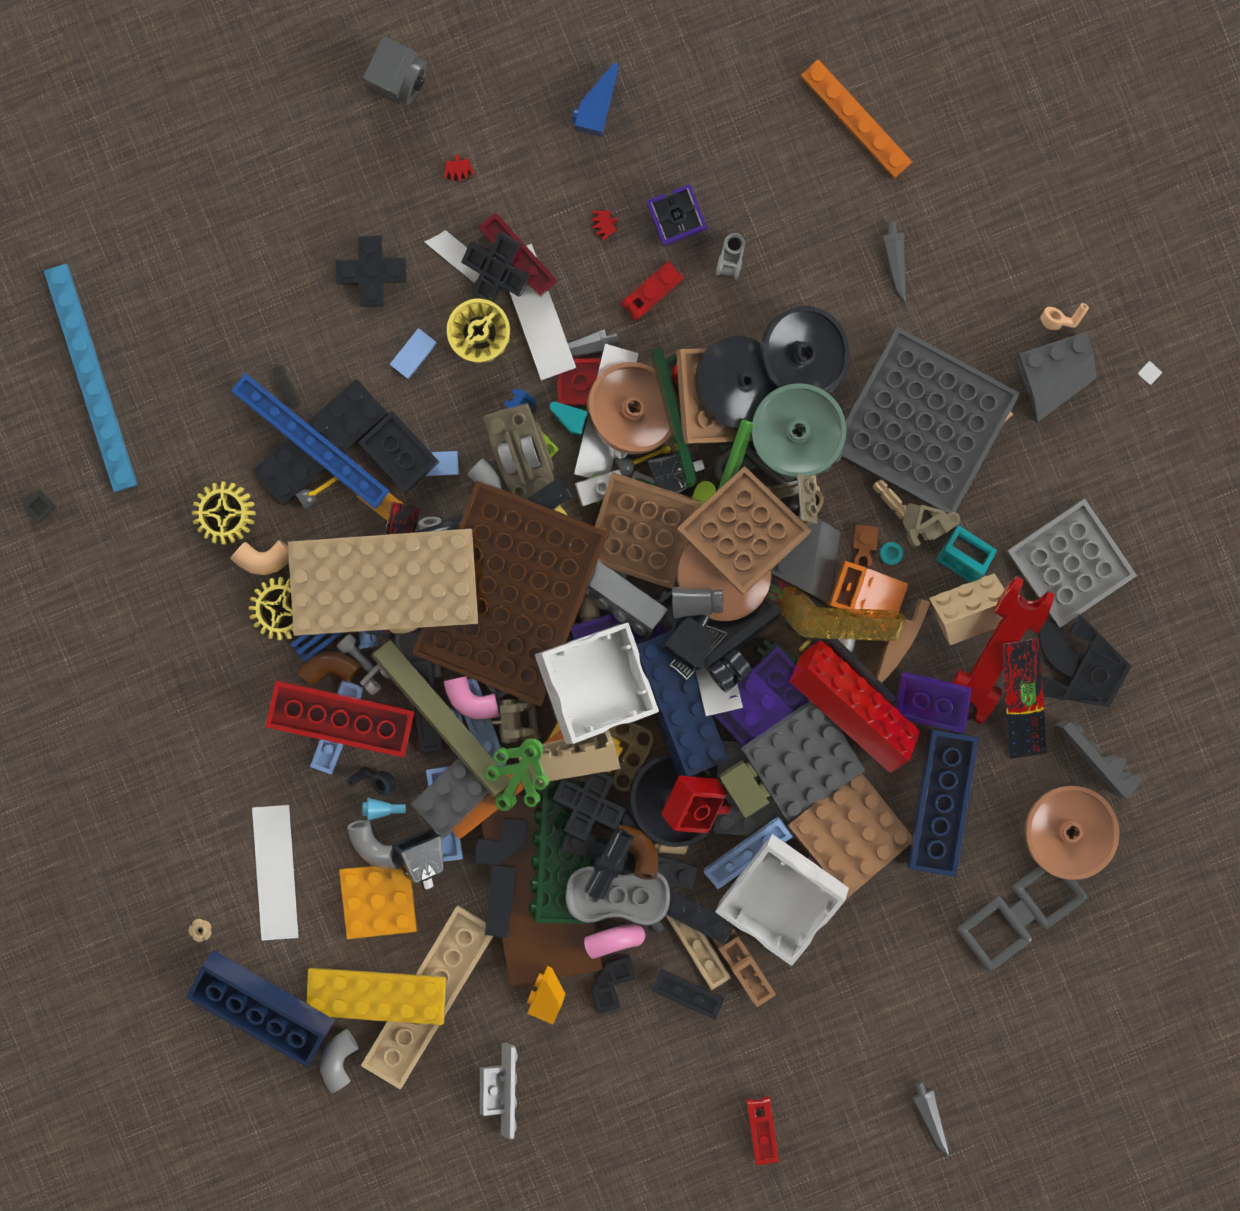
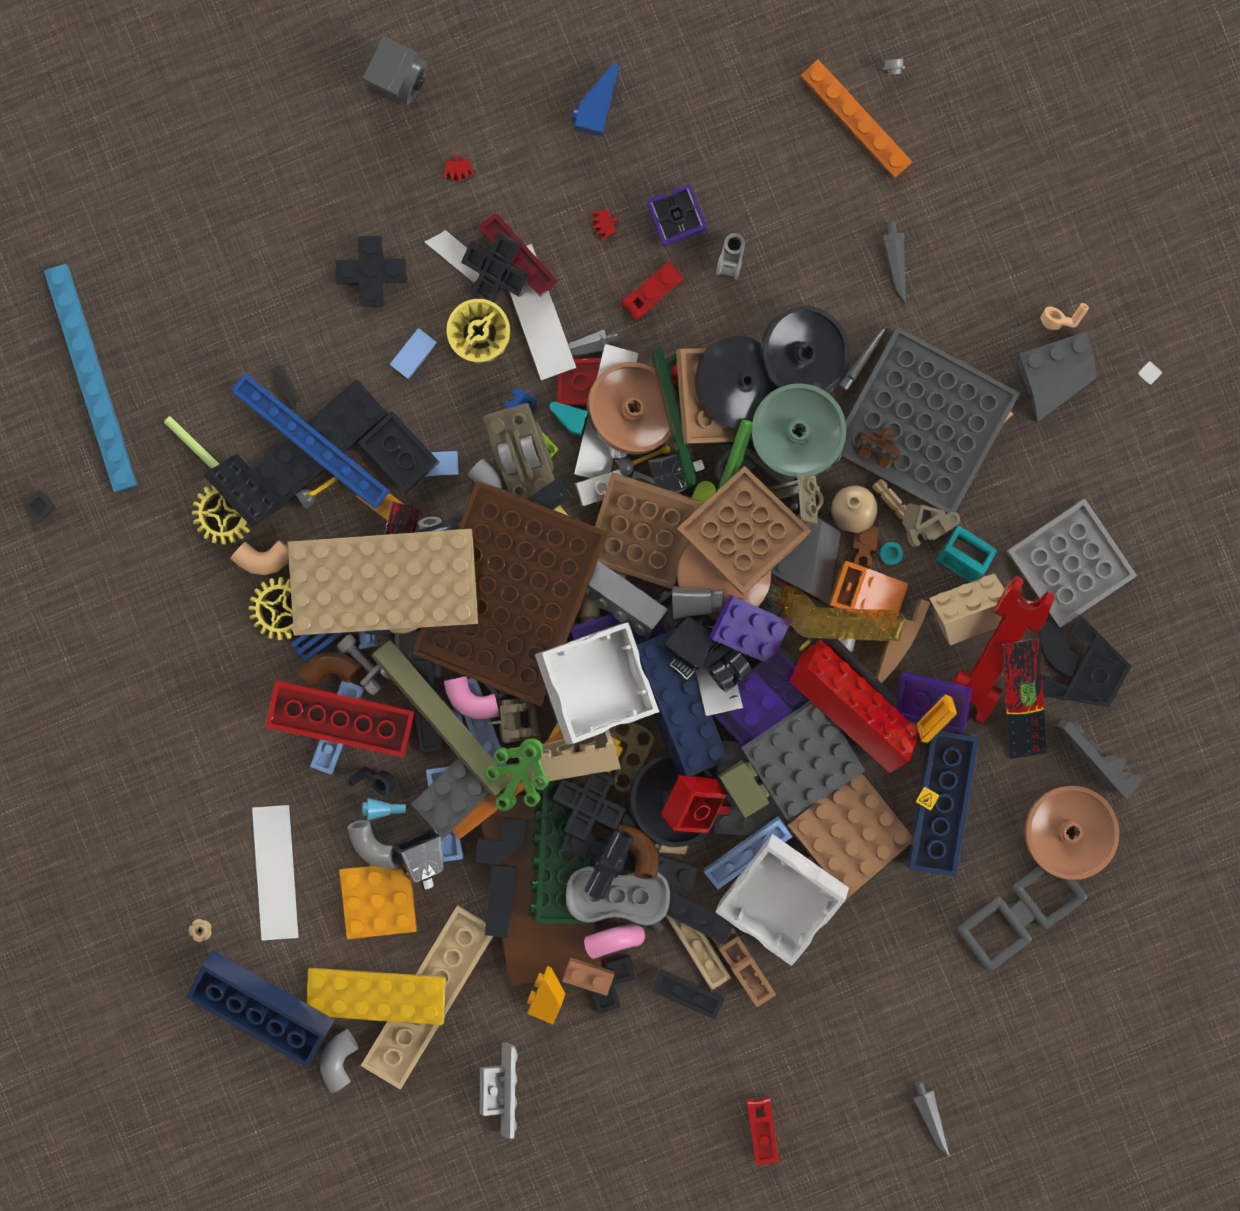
none -> yellowish green bar [164,416,219,469]
none -> black plate [204,454,284,527]
none -> nougat plate [563,957,615,996]
none -> dark purple plate [709,595,791,664]
none -> tan cylinder [831,485,877,533]
none -> dark grey bar [839,325,888,391]
none -> reddish brown hips [857,427,900,469]
none -> light grey plate [882,59,906,74]
none -> light orange tile [916,694,957,743]
none -> yellow sticker [916,787,939,810]

